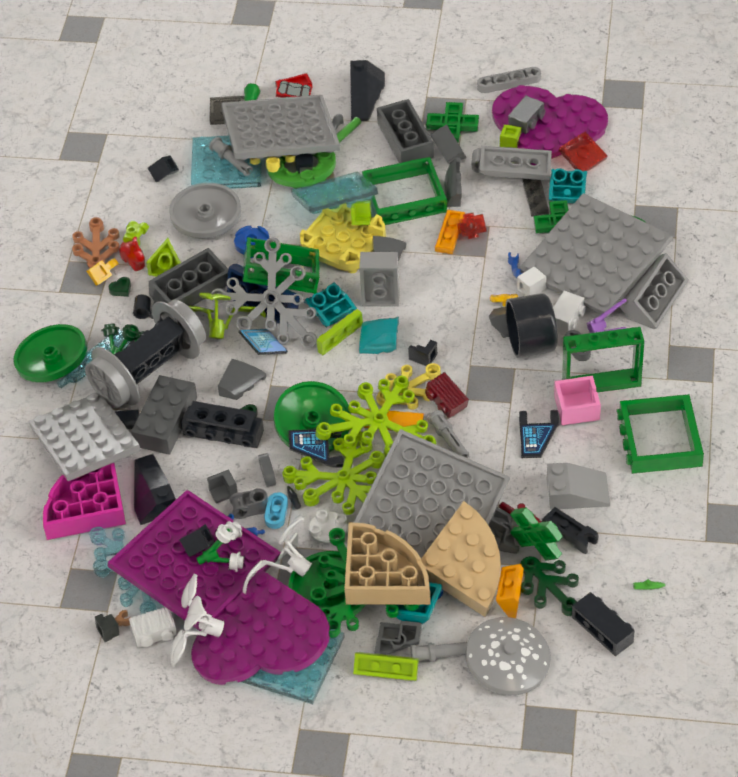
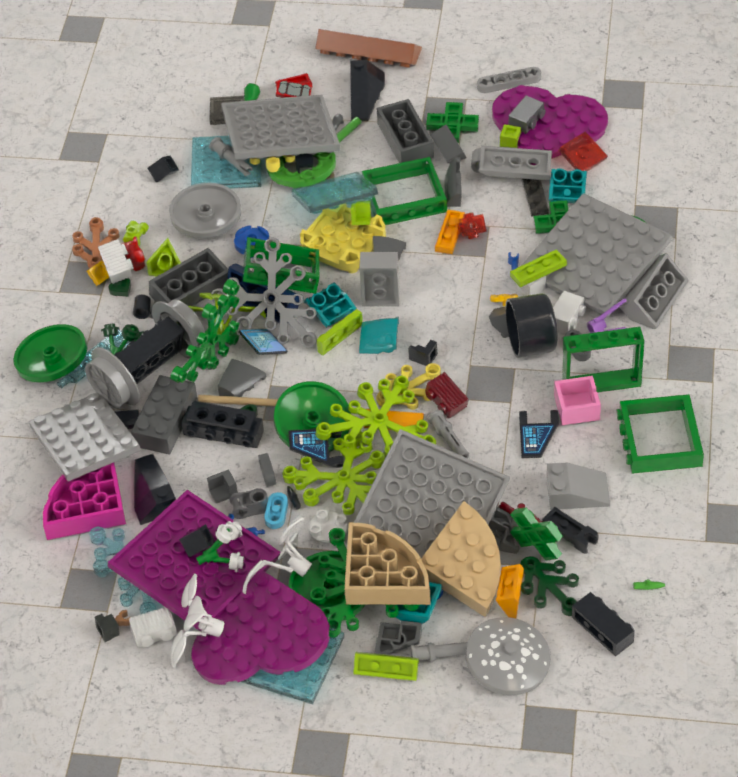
none -> white brick [98,239,134,283]
none -> green plant [170,279,240,383]
none -> tan bar [198,395,278,407]
none -> dark orange slope [315,29,422,68]
none -> lime plate [510,249,567,288]

